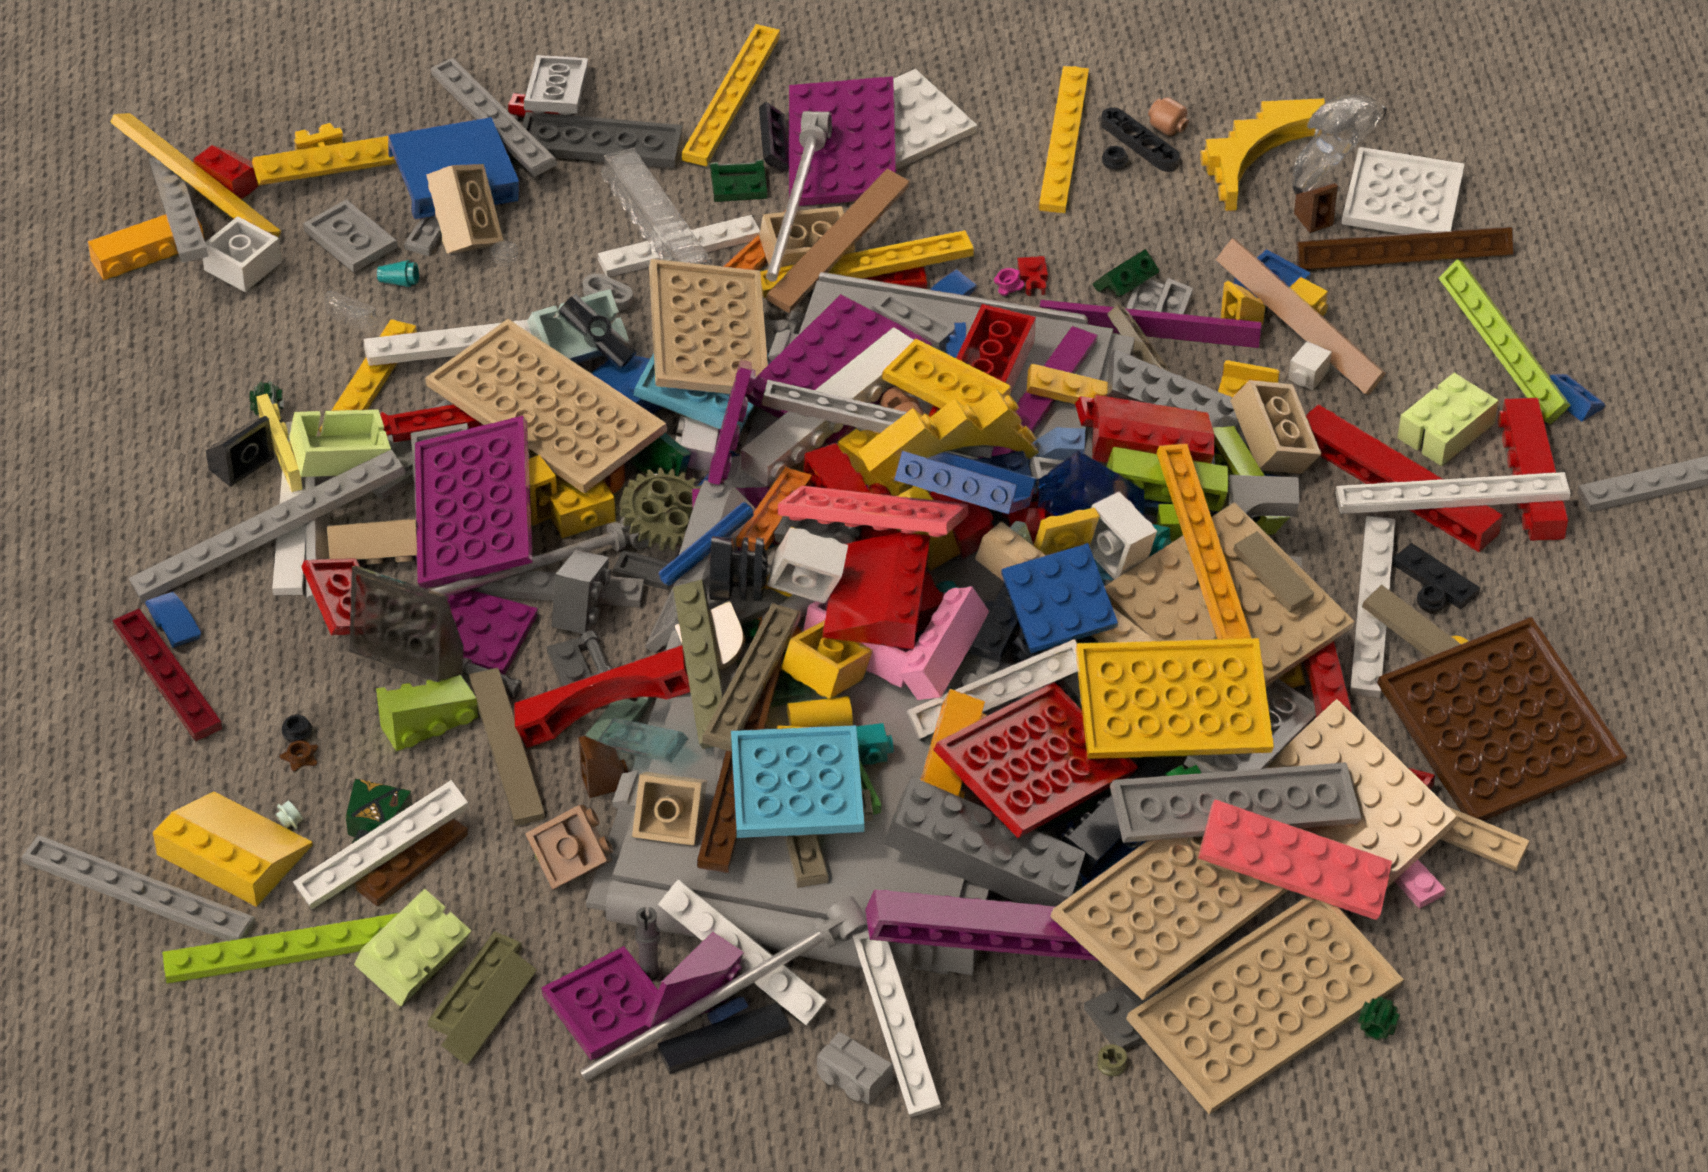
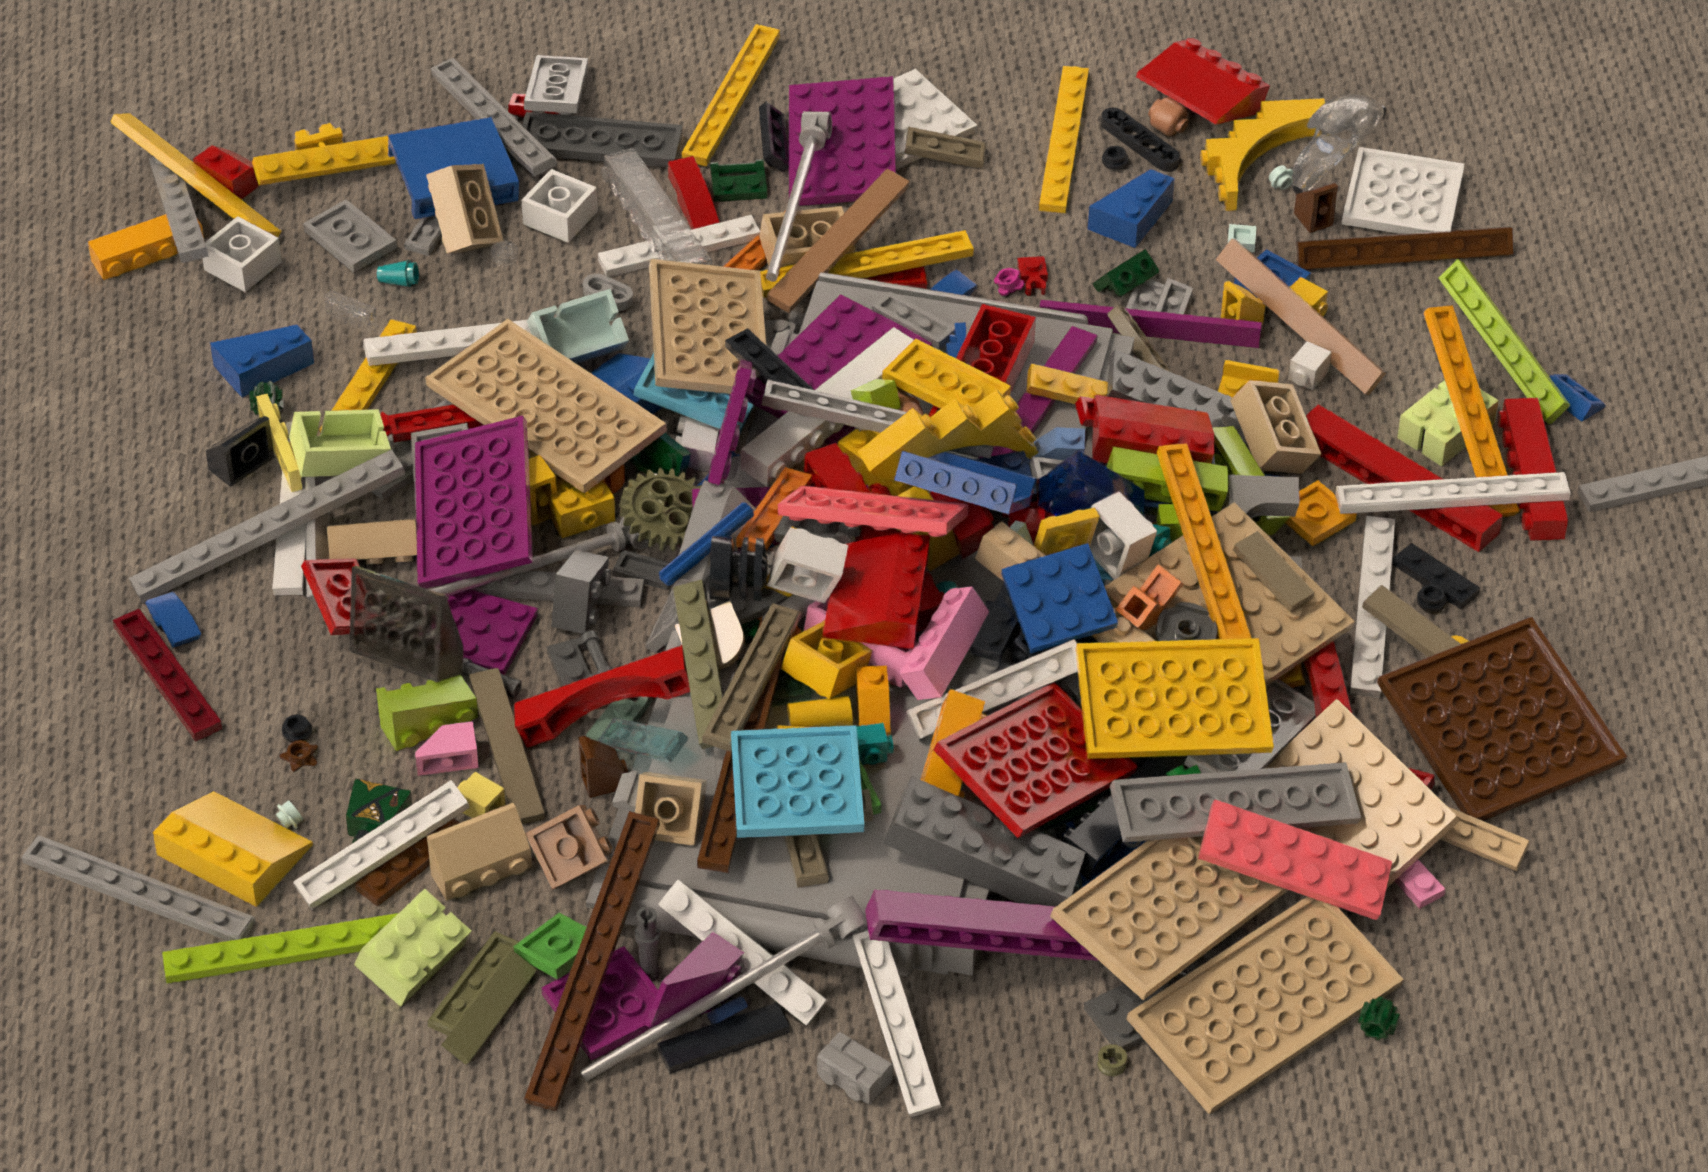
black piece [558,294,637,370] -> none
none -> blue wedge [210,325,314,398]
none -> bright pink slope [415,722,479,776]
none -> tan slope [427,803,532,901]
none -> light yellow brick [457,772,506,818]
none -> bright green plate [513,913,587,979]
none -> white brick [521,169,598,243]
none -> reddish brown plate [524,811,660,1111]
none -> red slope [668,156,719,230]
none -> black tile [725,328,814,390]
none -> lime brick [850,379,901,410]
none -> light orange slope [856,665,891,735]
none -> dark tan tile [904,127,986,168]
none -> blue wedge [1088,169,1175,248]
none -> orange brick [1115,565,1184,630]
none -> red slope [1136,38,1270,125]
none -> dark grey plate [1155,602,1217,641]
none -> light aqua plate [1228,224,1256,252]
none -> light aqua plate [1268,165,1294,190]
none -> light orange plate [1285,480,1357,546]
none -> light orange plate [1424,305,1519,517]

